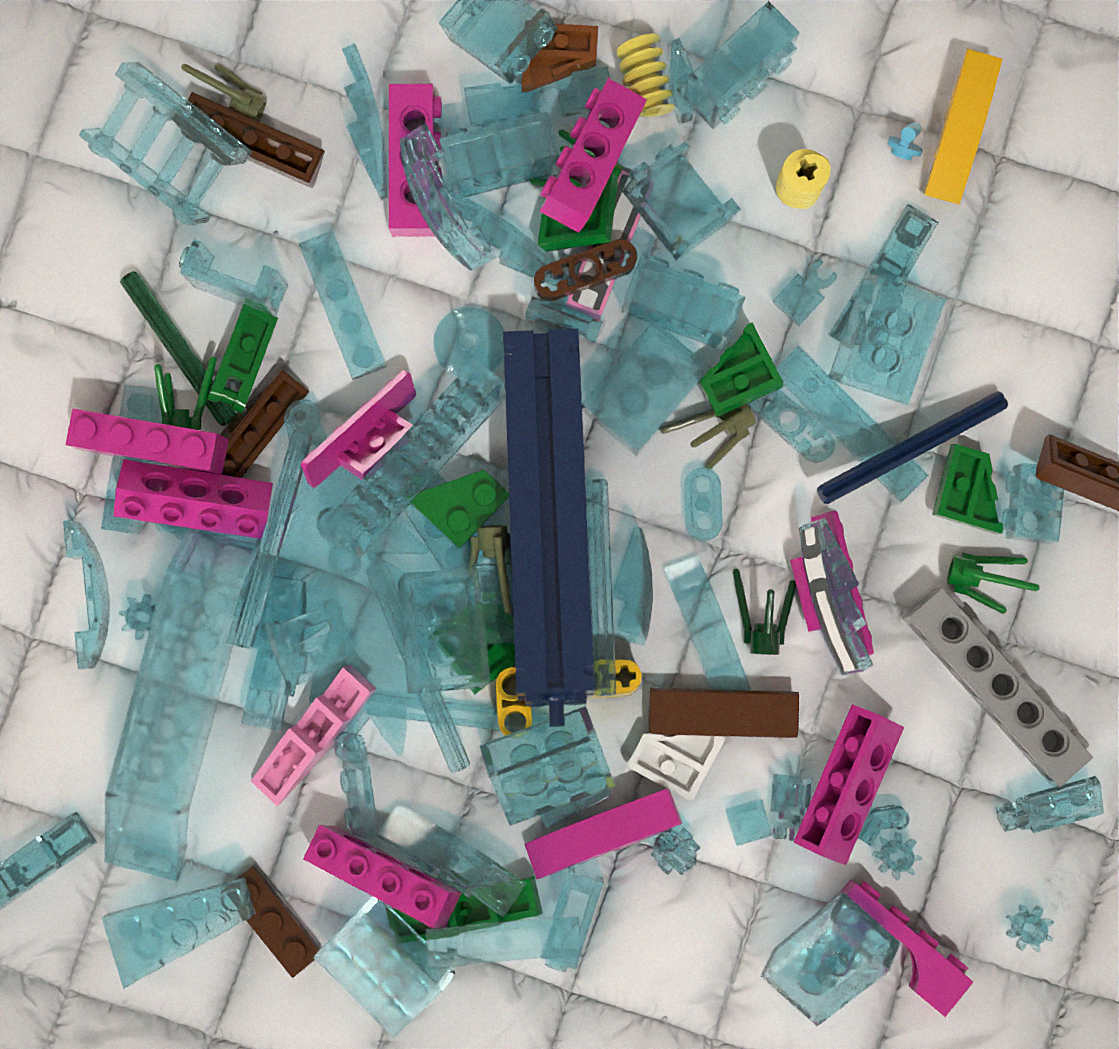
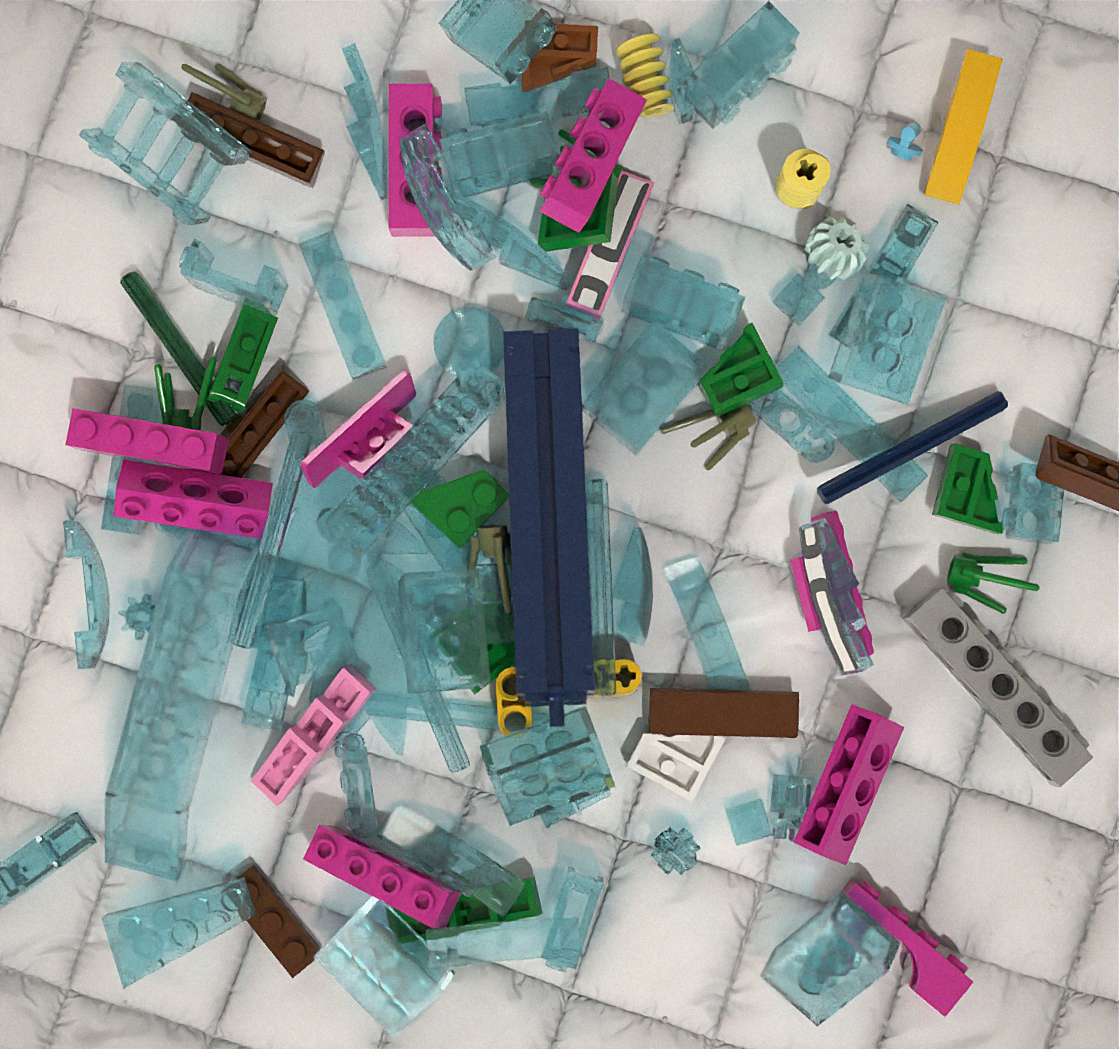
dark pink slope [524,788,683,879] -> none
reddish brown beam [534,239,637,301] -> none
clear light blue panel [622,141,741,260] -> none
clear light blue plate [683,468,723,542] -> none
dark green plant [733,569,796,655] -> none
clear light blue arm [858,804,910,846] -> none
clear light blue gear [872,831,922,880] -> none
clear light blue hinge [996,776,1104,833] -> none
clear light blue gear [1005,904,1054,952] -> none
none -> light aqua gear [804,216,870,280]

